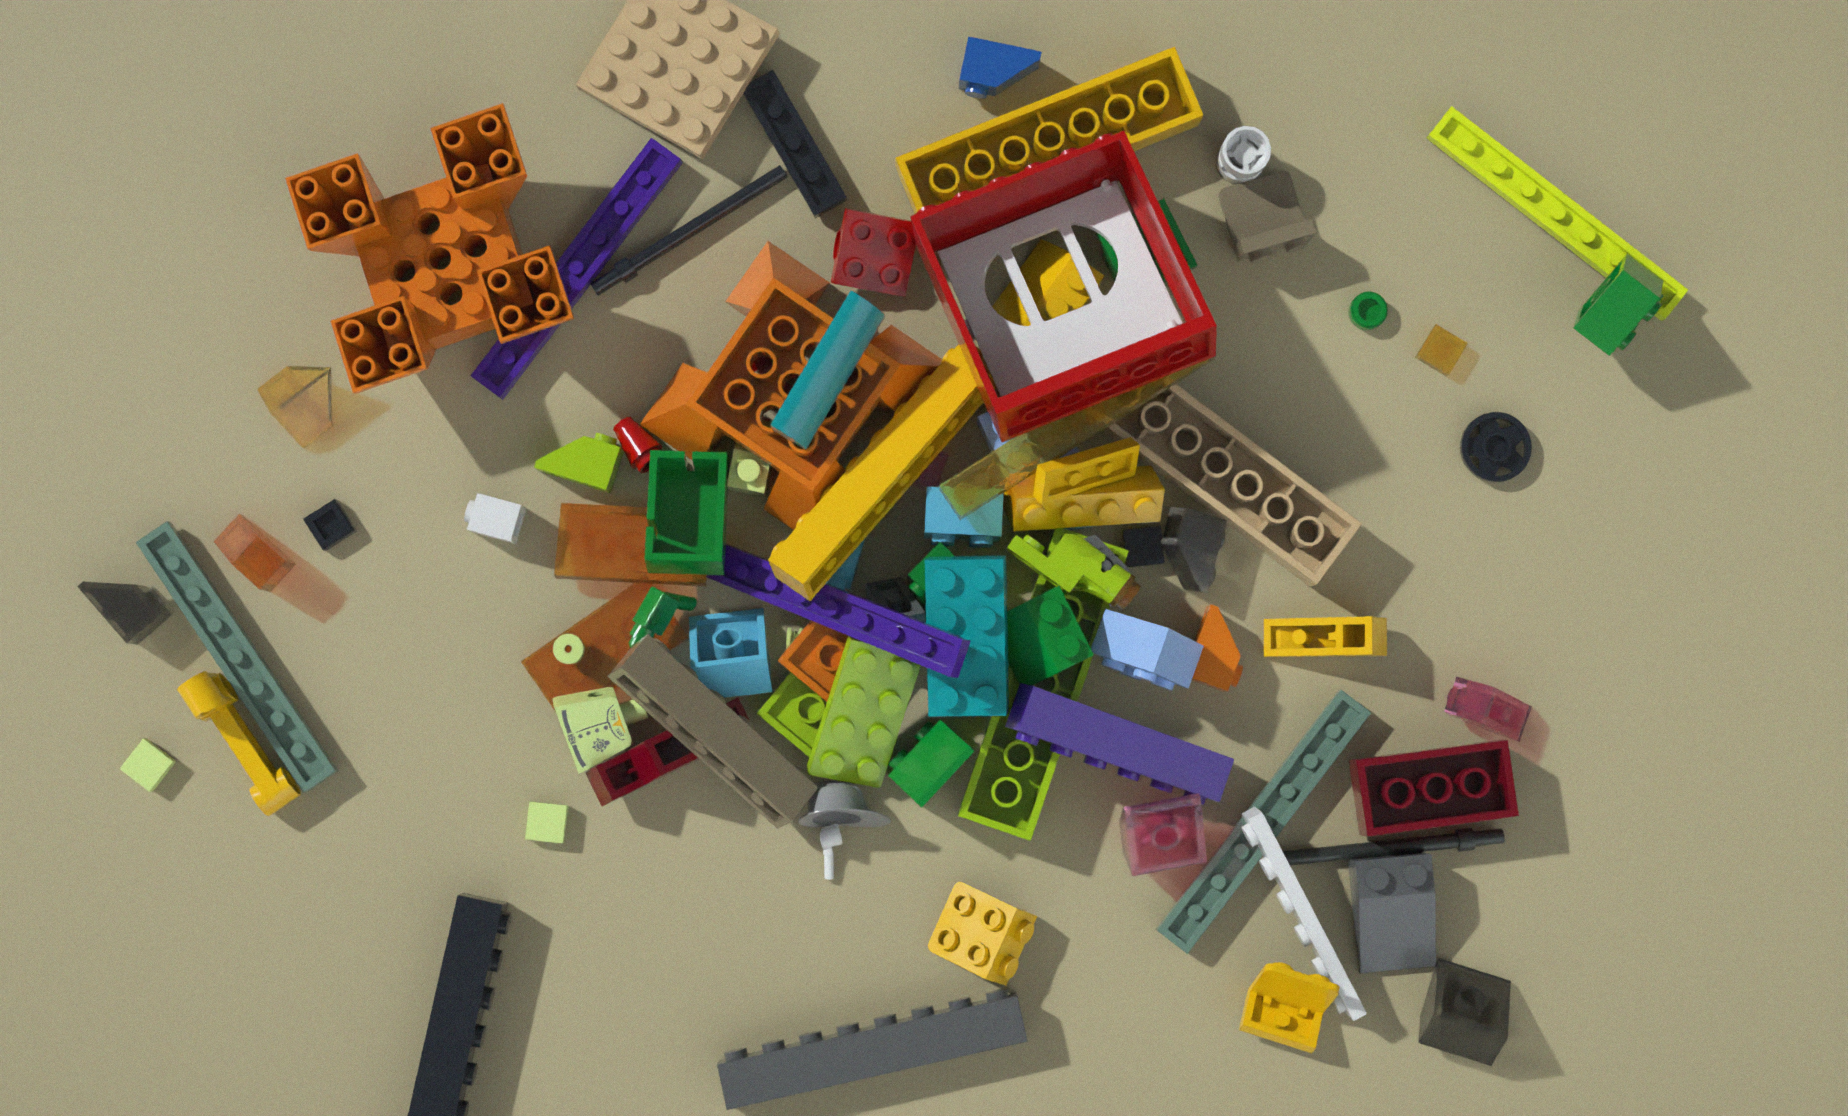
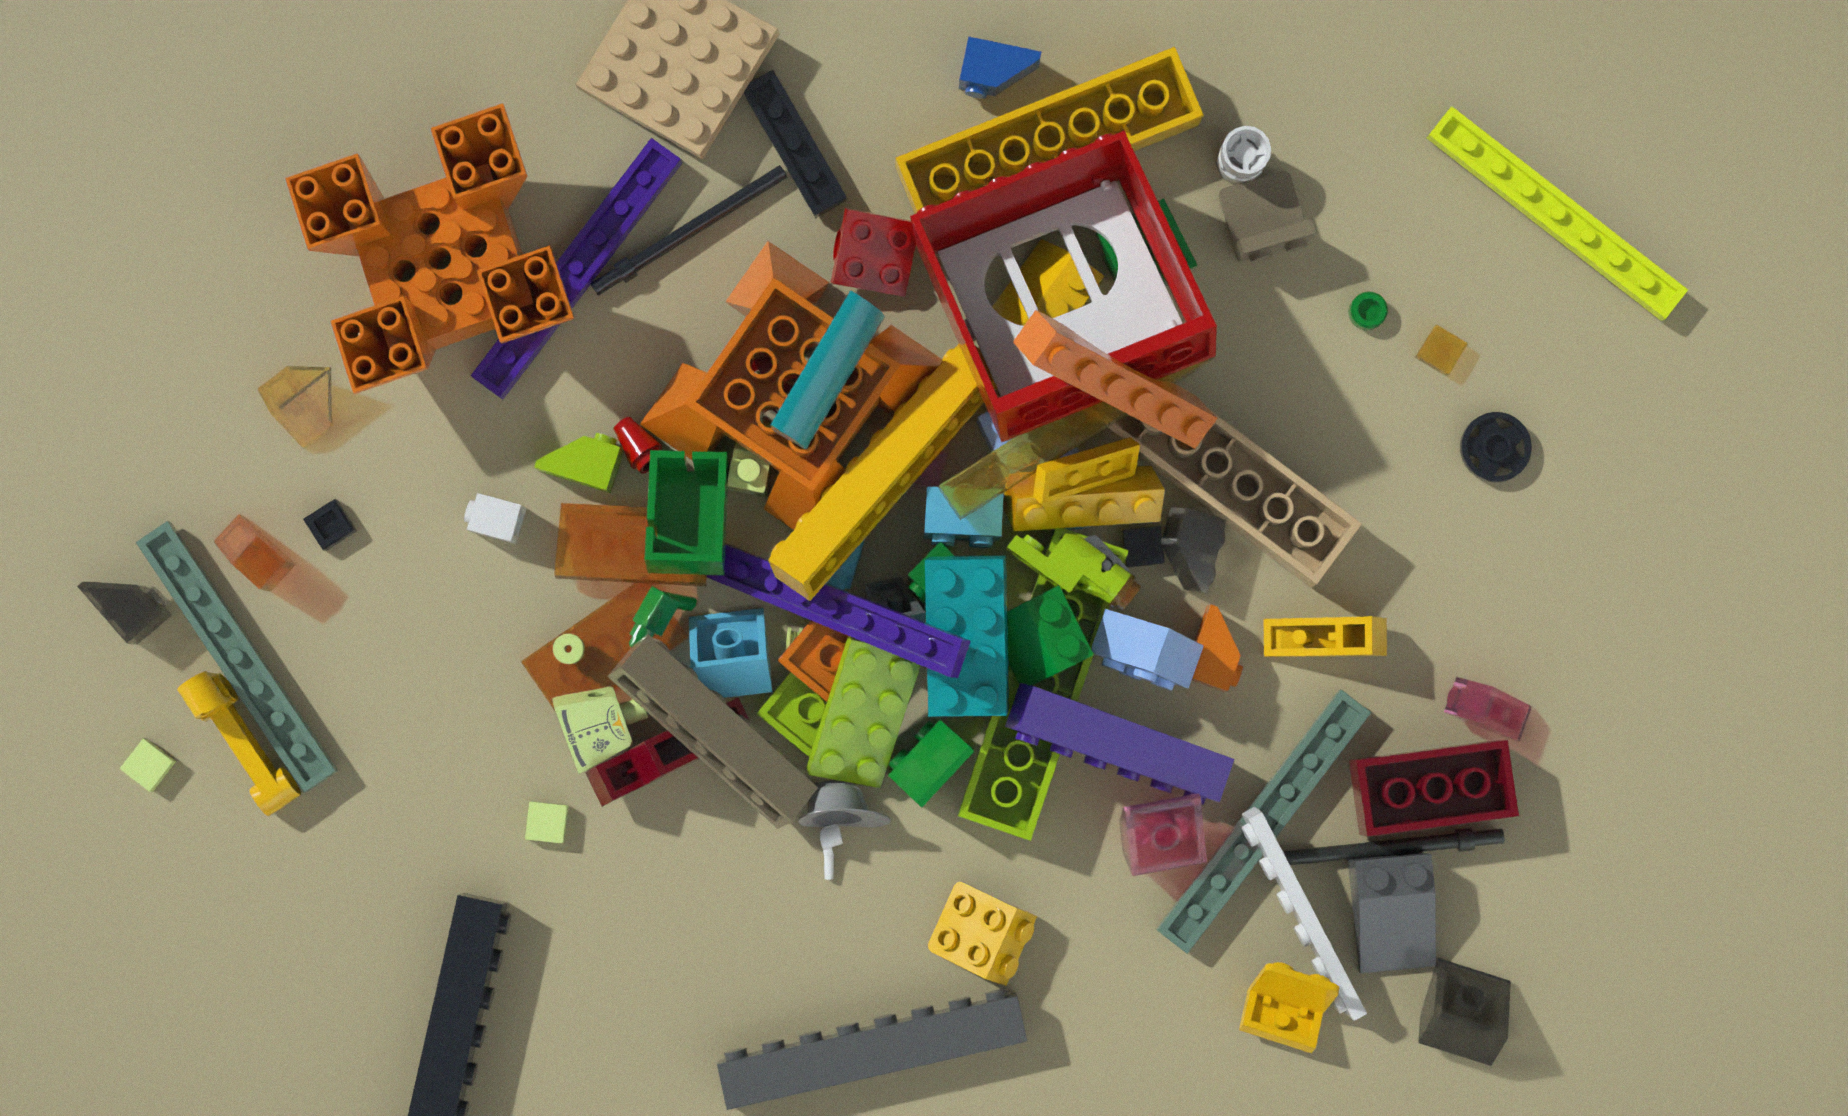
green brick [1573,253,1663,356] -> none
none -> orange arch [1013,310,1218,449]

